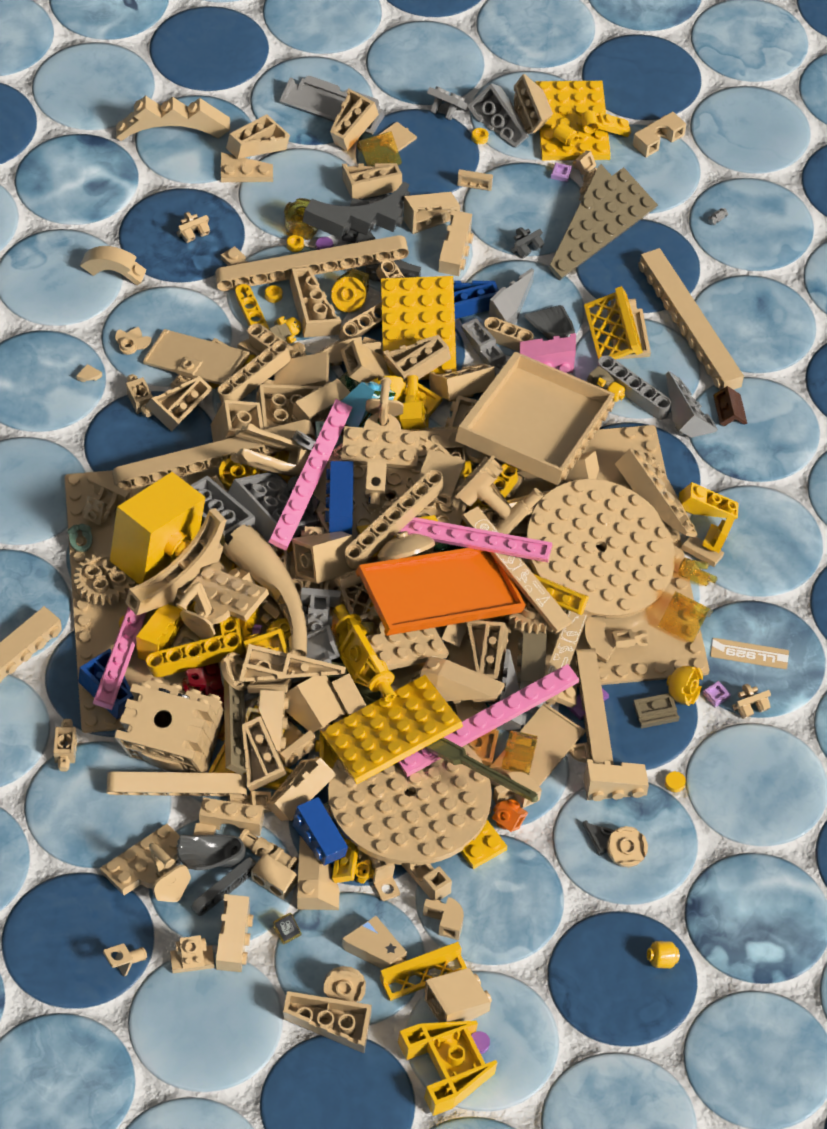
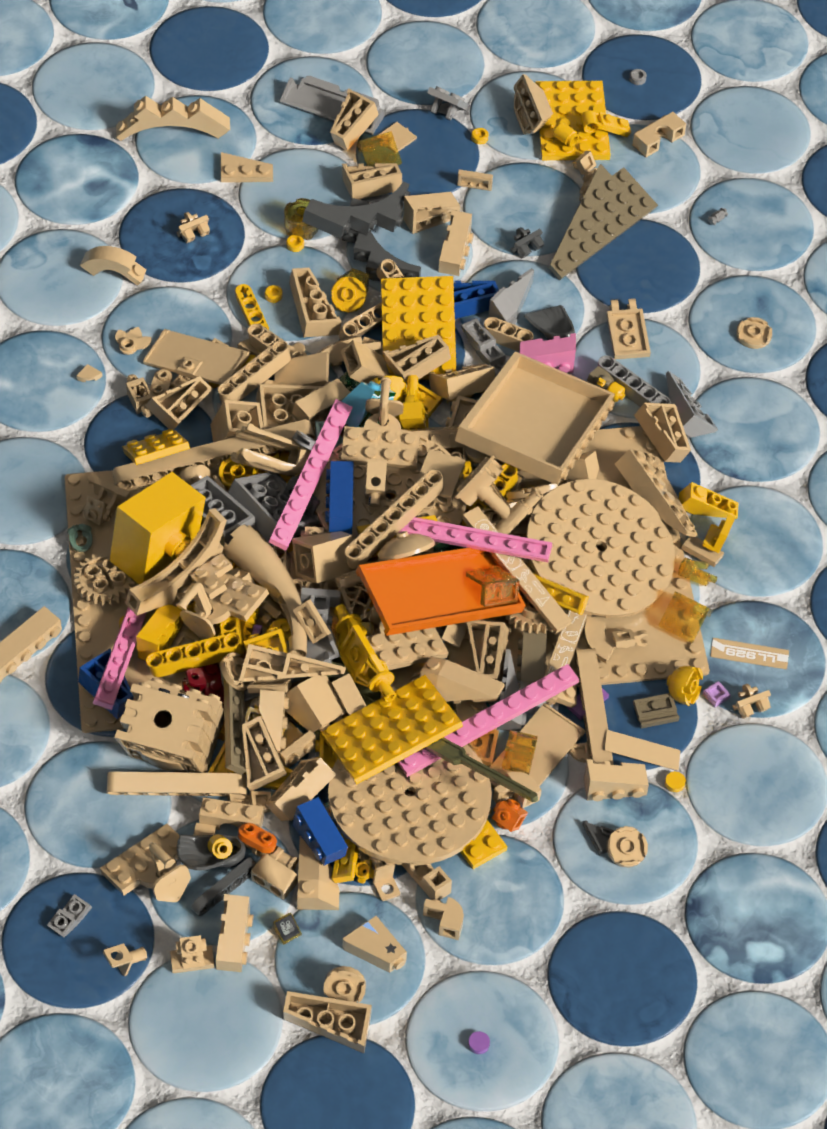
tan piece [53,719,77,771] -> none
tan beam [215,235,409,291] -> none
tan plate [221,246,248,266] -> none
tan wedge [226,114,290,159] -> none
piece [268,316,301,344] -> none
medium lavender tile [316,237,333,250] -> none
yellow fence [380,942,467,1001] -> none
yellow wedge [398,1021,497,1116] -> none
tan slope [425,968,492,1023] -> none
light grey wedge [467,84,529,147] -> none
lavender tile [551,162,572,182] -> none
yellow fence [584,286,643,360] -> none
tan brick [639,248,744,390] -> none
yellow head [647,941,679,969] -> none
reddish brown panel [713,386,747,426] -> none
none -> light grey slope [47,894,92,938]
none -> yellow plate [122,429,190,465]
none -> tan plate [149,369,173,397]
none -> tan helmet [180,465,211,485]
none -> tan plate [189,553,233,600]
none -> yellow brick [207,834,232,859]
none -> orange plate [238,823,277,853]
none -> tan plate [293,599,331,644]
none -> clear yellow bracket [466,566,519,607]
none -> tan tile [506,483,558,500]
none -> tan sticker [605,730,680,771]
none -> light grey tile [629,69,647,85]
none -> tan wedge [634,403,691,463]
none -> tan tile [736,317,772,349]

